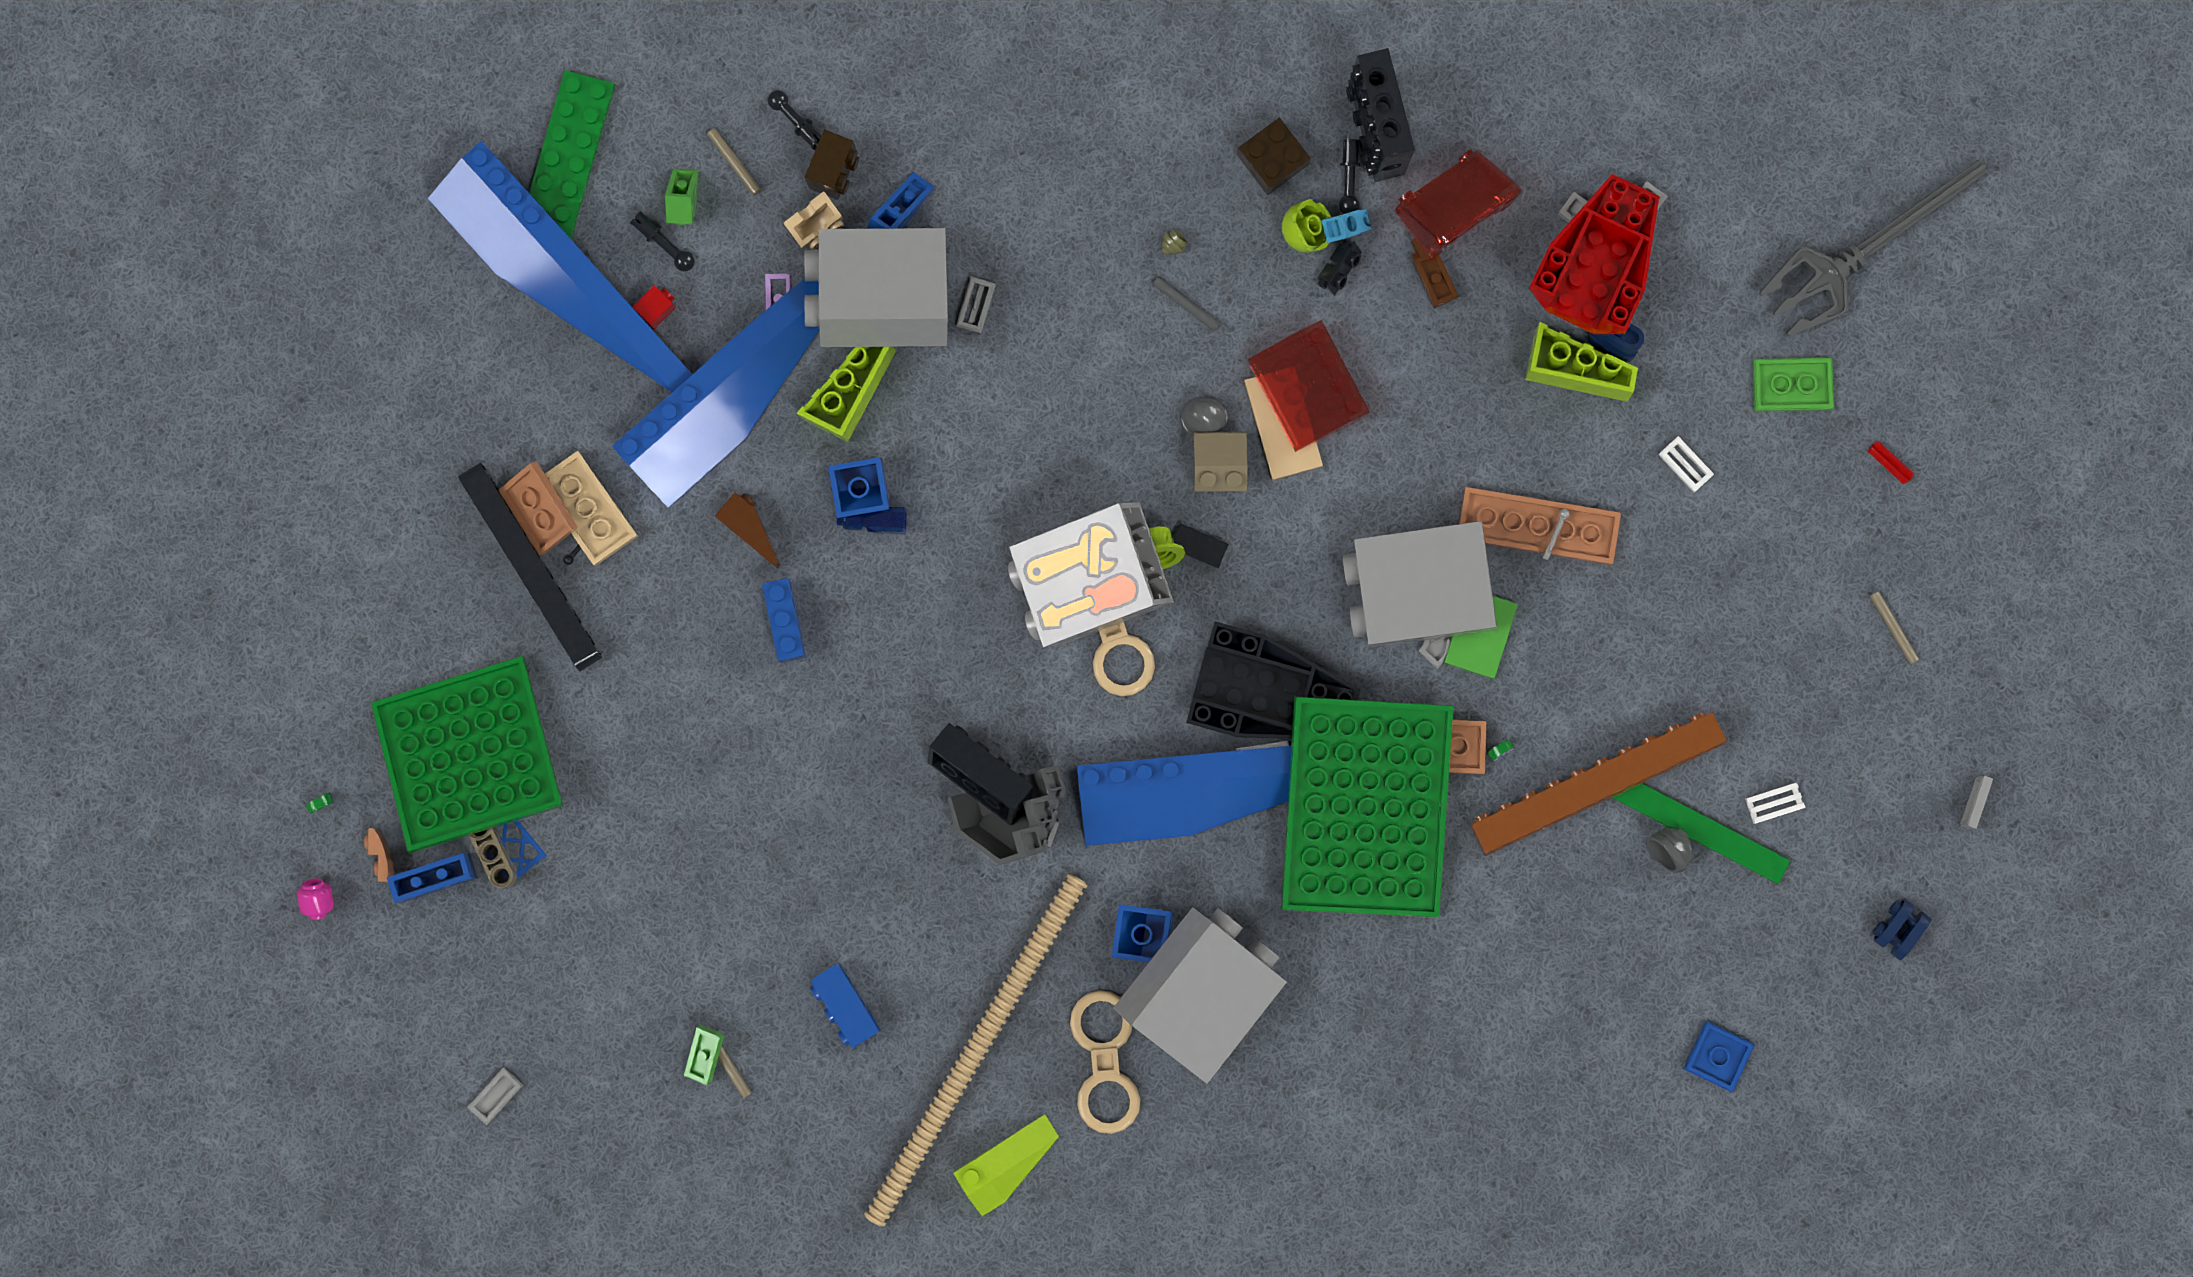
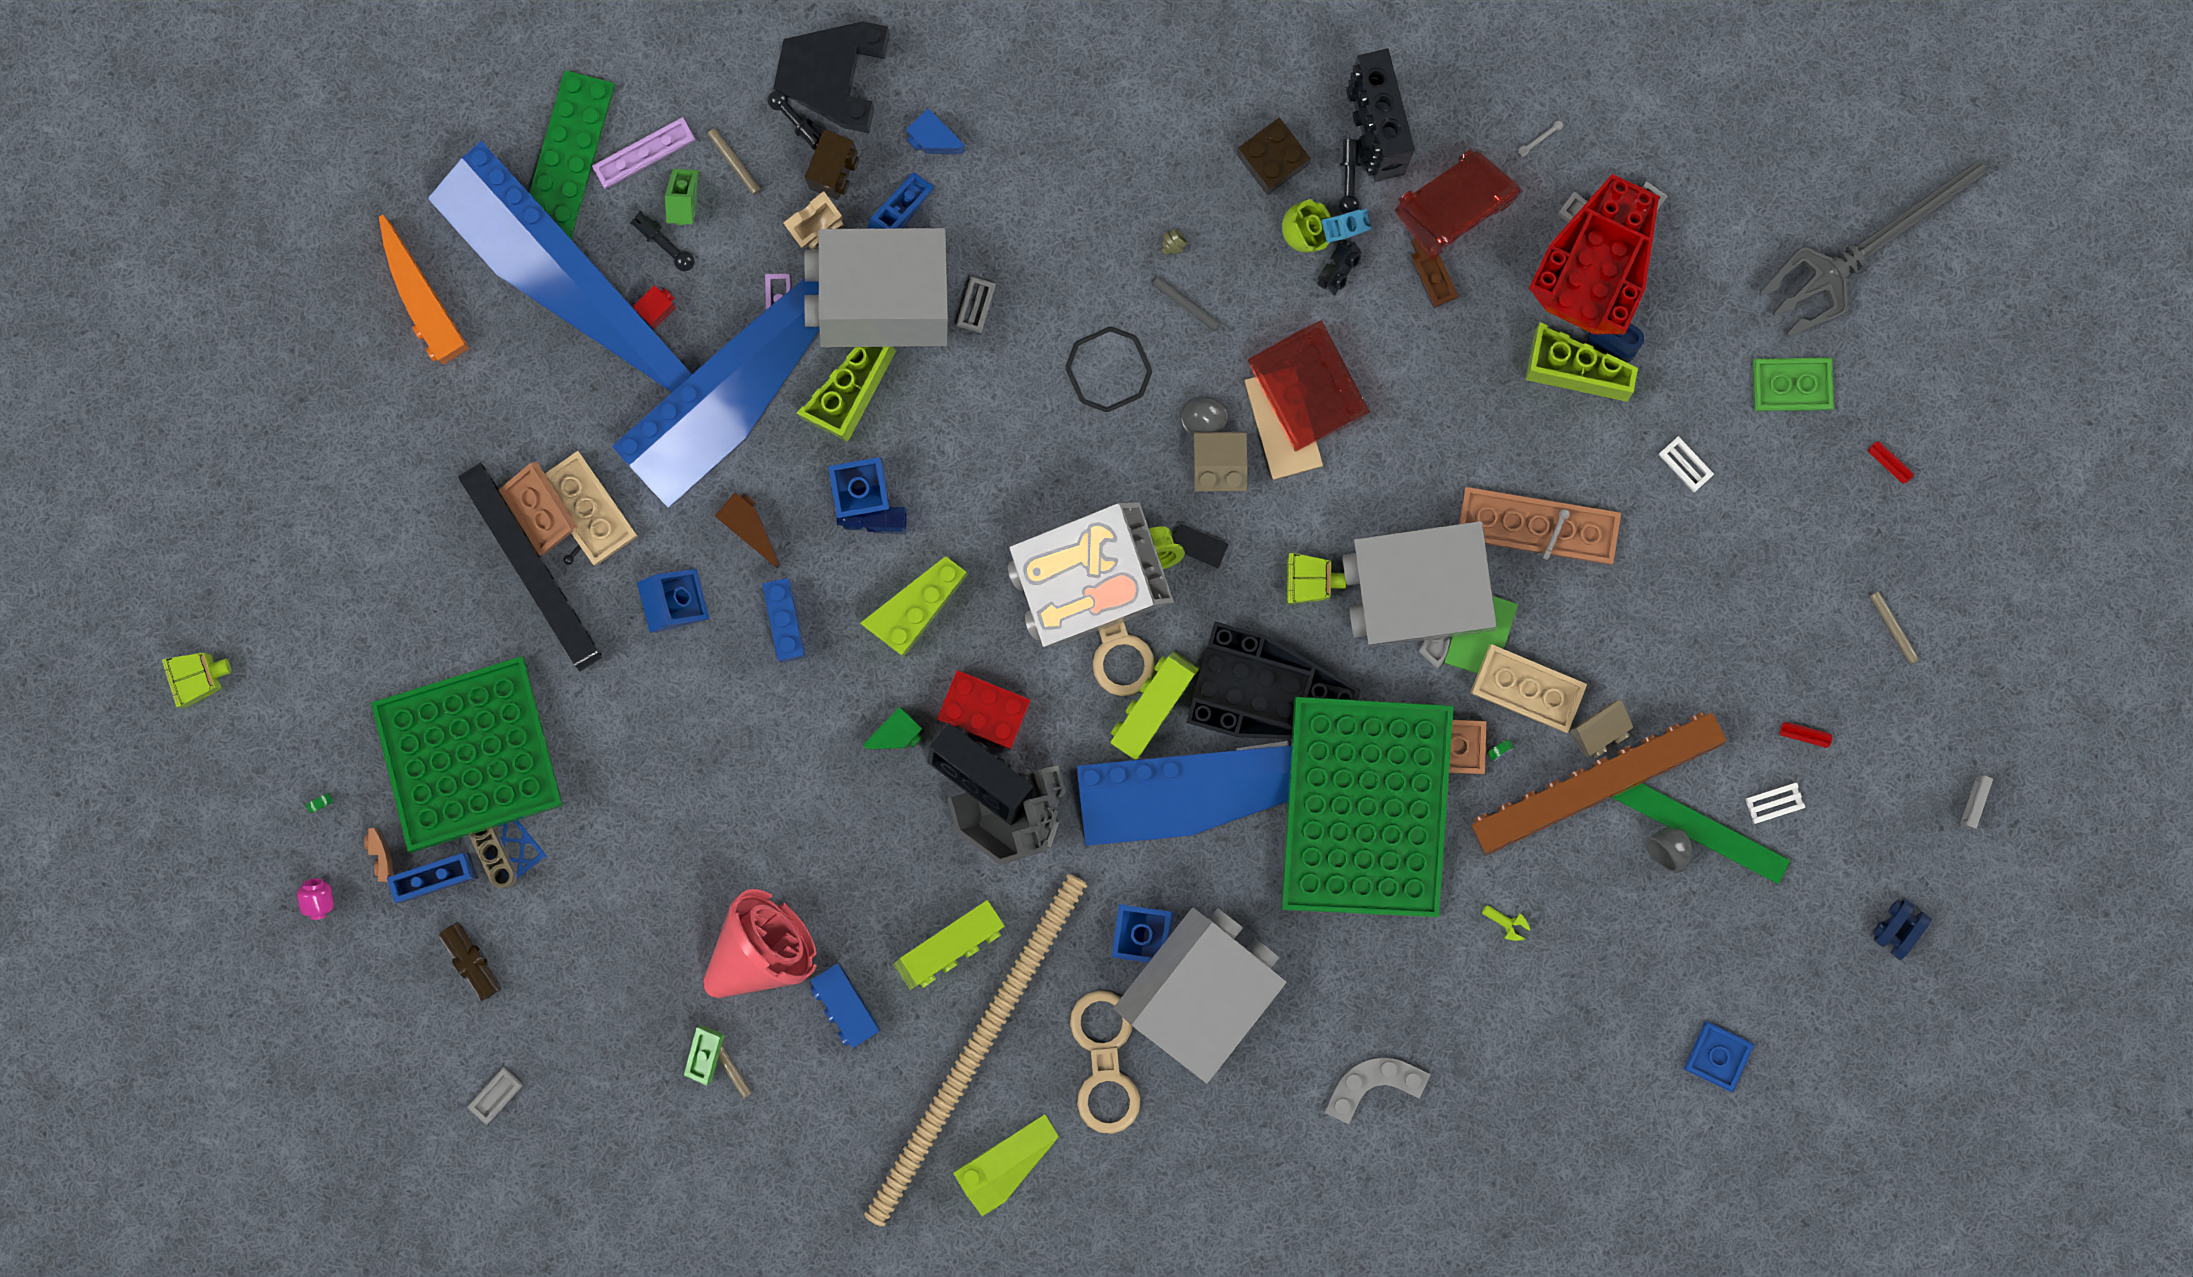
none -> lime torso [162,653,232,709]
none -> orange slope [379,214,470,365]
none -> dark brown piece [438,922,502,1001]
none -> lavender tile [592,117,696,189]
none -> blue slope [637,569,709,633]
none -> coral cone [703,889,817,998]
none -> black wedge [773,21,890,133]
none -> lime wedge [860,556,968,658]
none -> green slope [863,707,923,750]
none -> lime wedge [893,900,1005,990]
none -> blue slope [906,109,966,154]
none -> red brick [937,670,1031,750]
none -> black piece [1066,327,1152,412]
none -> lime wedge [1110,650,1200,760]
none -> lime torso [1287,553,1346,605]
none -> light grey plate [1324,1058,1431,1124]
none -> tan plate [1470,644,1587,733]
none -> lime bar [1482,905,1530,941]
none -> light grey hinge [1518,121,1564,157]
none -> dark tan slope [1569,699,1633,758]
none -> red axle [1779,722,1832,748]

